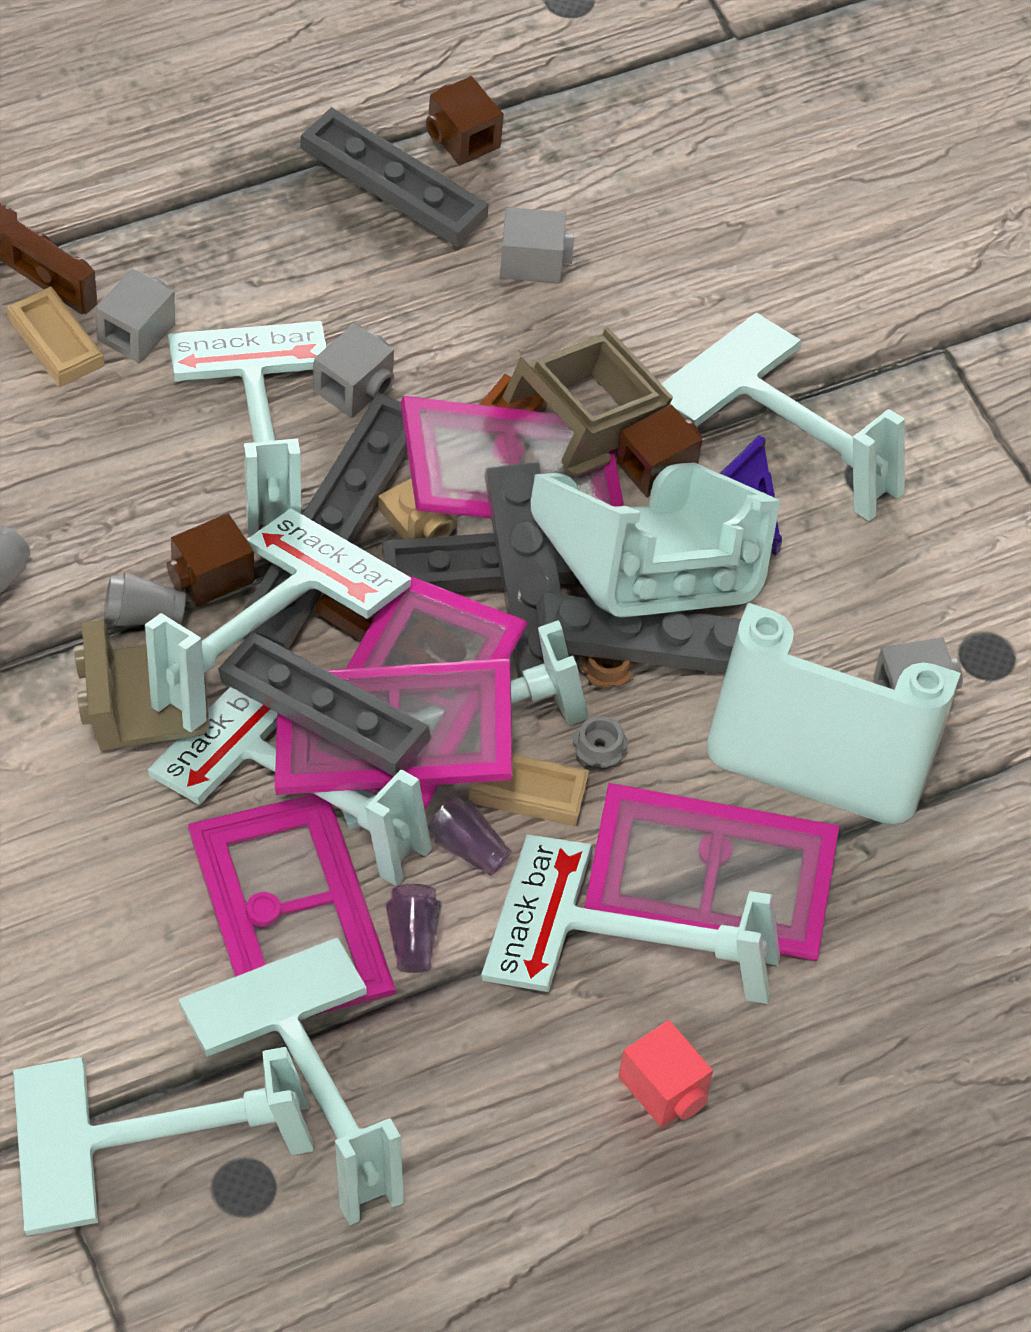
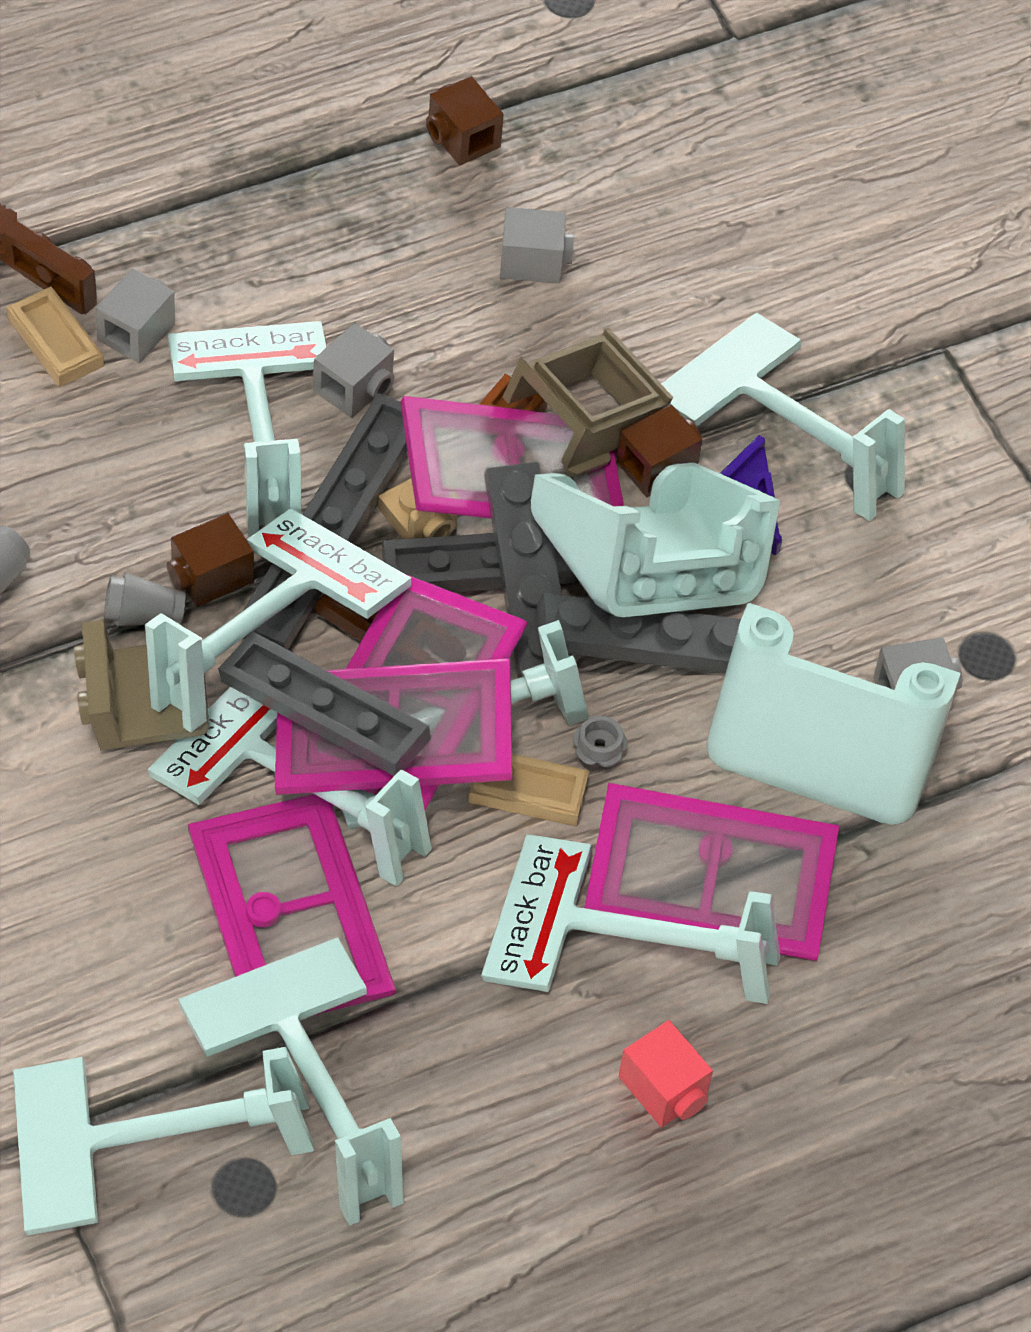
dark grey plate [300,107,489,246] -> none
clear purple cone [385,884,442,973] -> none
clear purple cone [428,795,512,876] -> none
medium nougat plate [581,655,634,688] -> none

